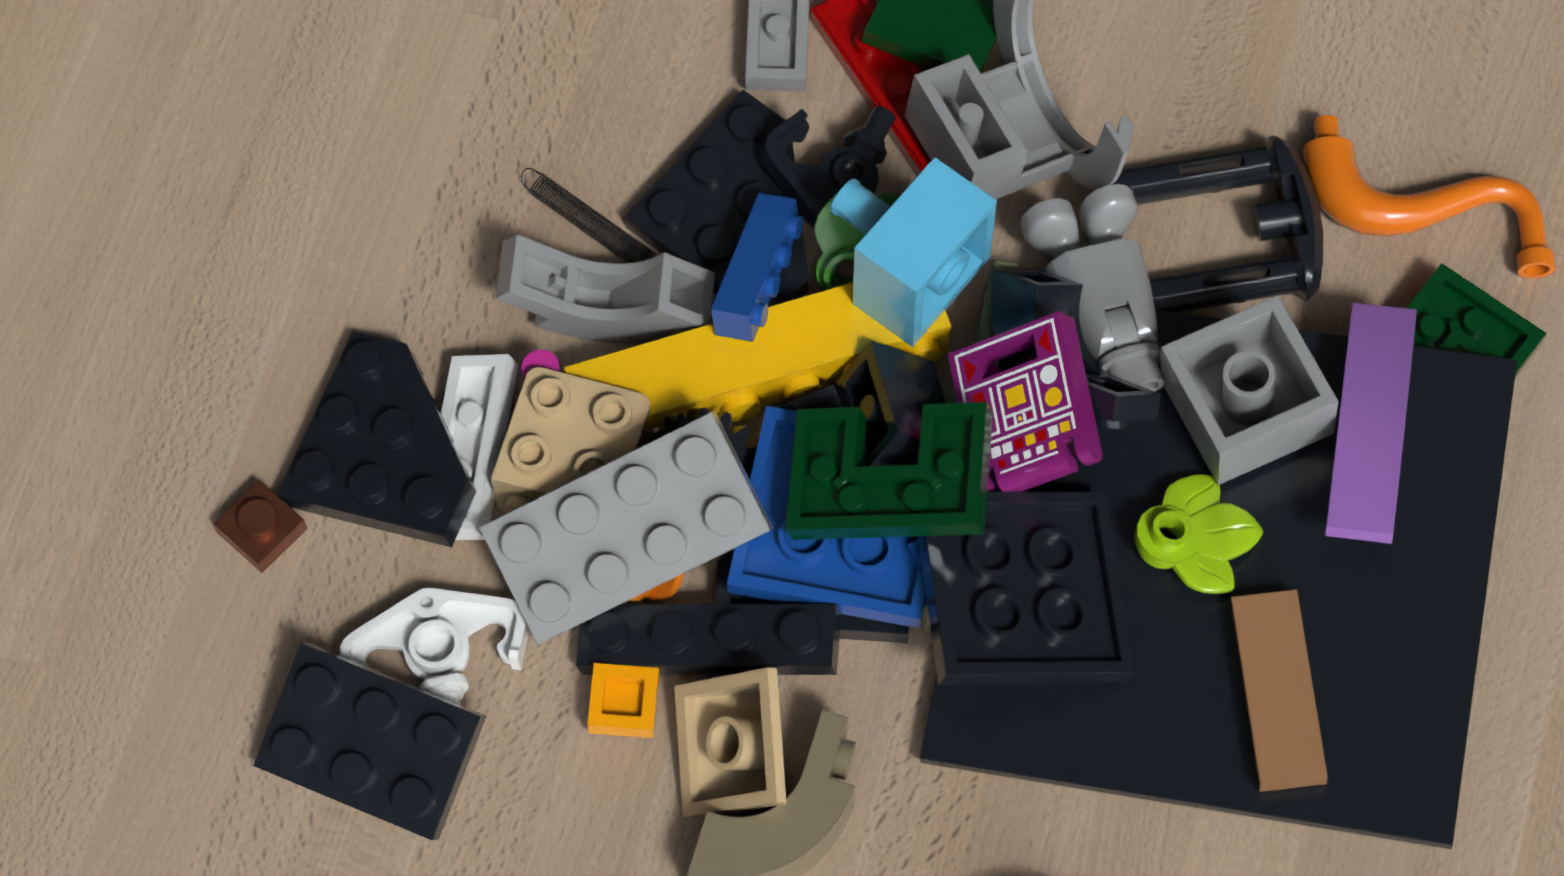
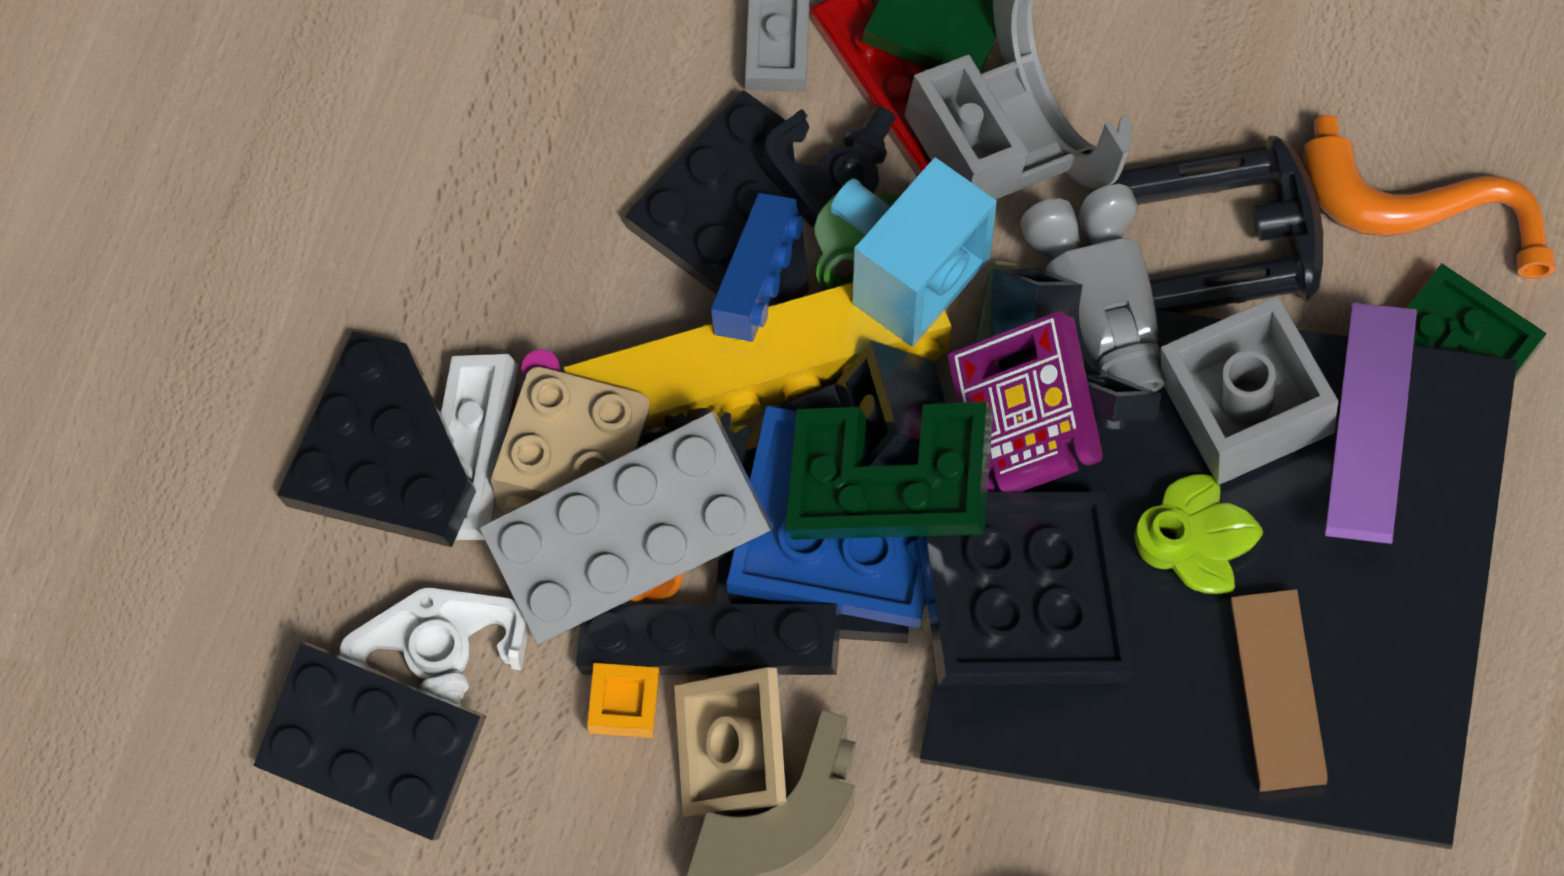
copper plate [213,480,307,573] -> none
light grey arch [496,234,715,344] -> none
black piece [521,168,656,263] -> none

